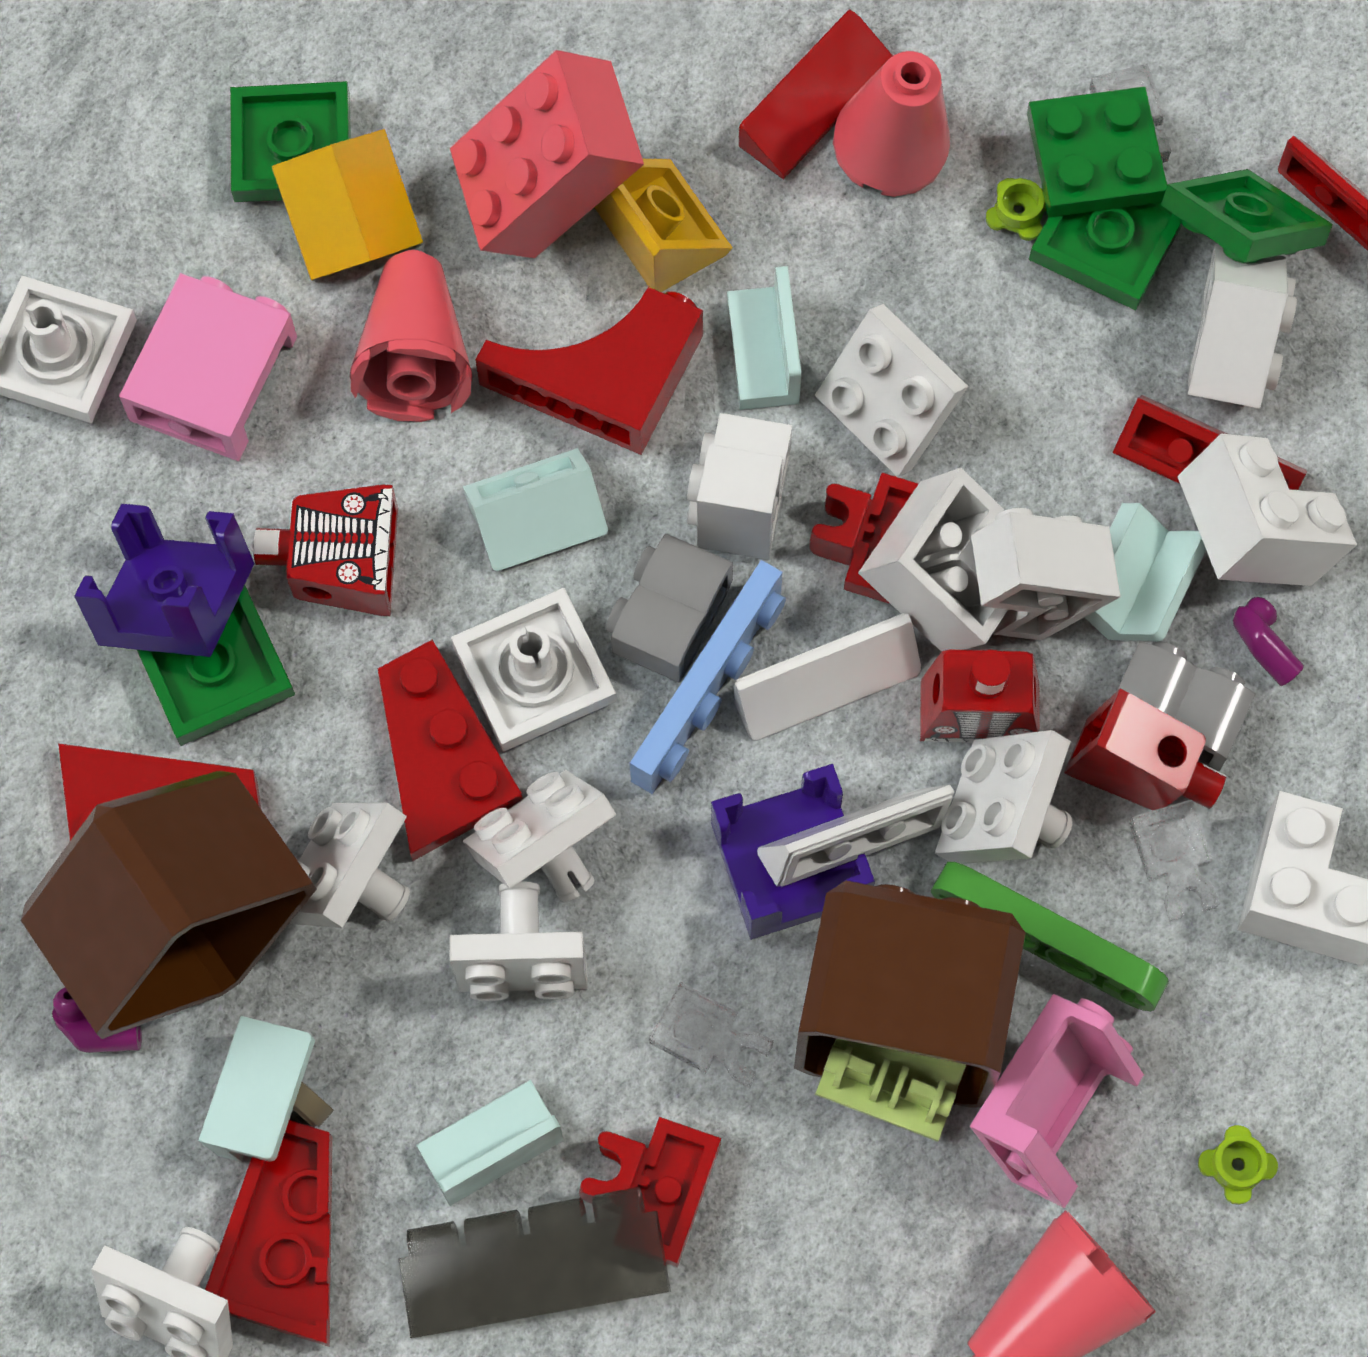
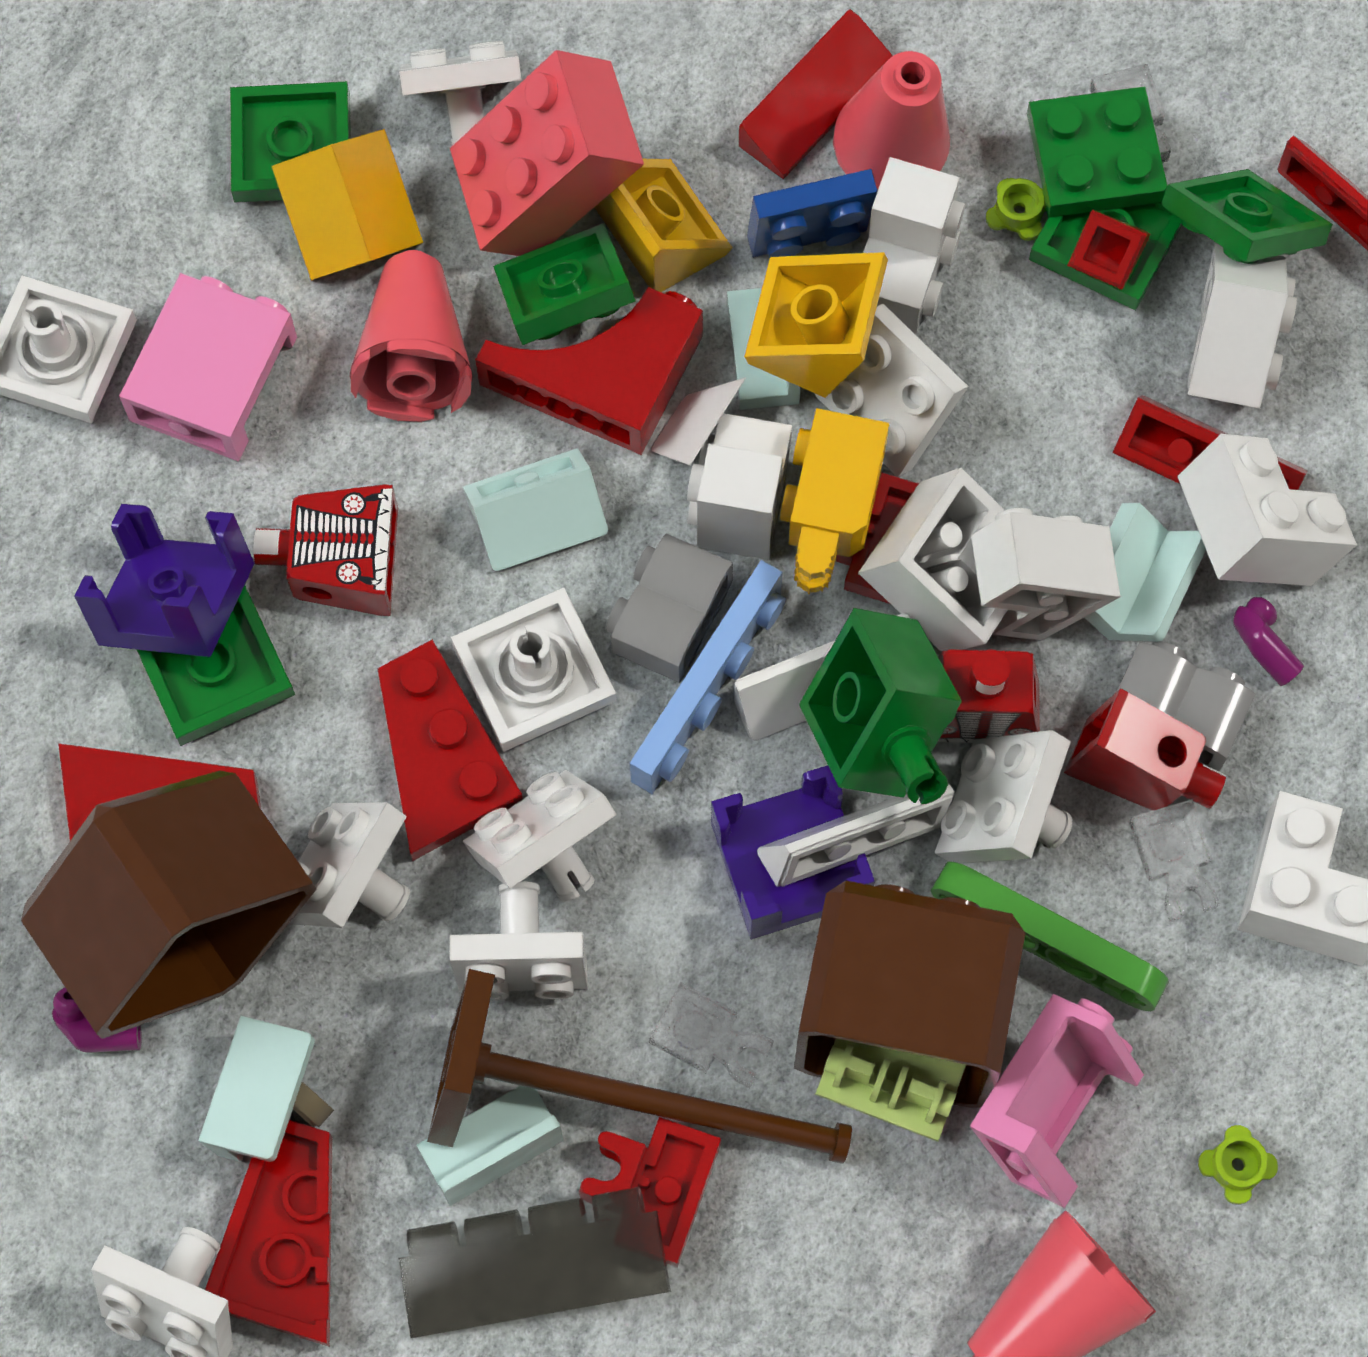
none -> white plate [399,41,522,146]
none -> reddish brown tile [427,969,852,1164]
none -> green plate [493,223,636,345]
none -> white sticker [652,377,746,466]
none -> yellow slope [744,252,888,398]
none -> blue plate [747,169,877,258]
none -> yellow hinge [780,408,889,594]
none -> green brick [799,608,962,804]
none -> white brick [863,157,966,335]
none -> red slope [1067,210,1151,290]

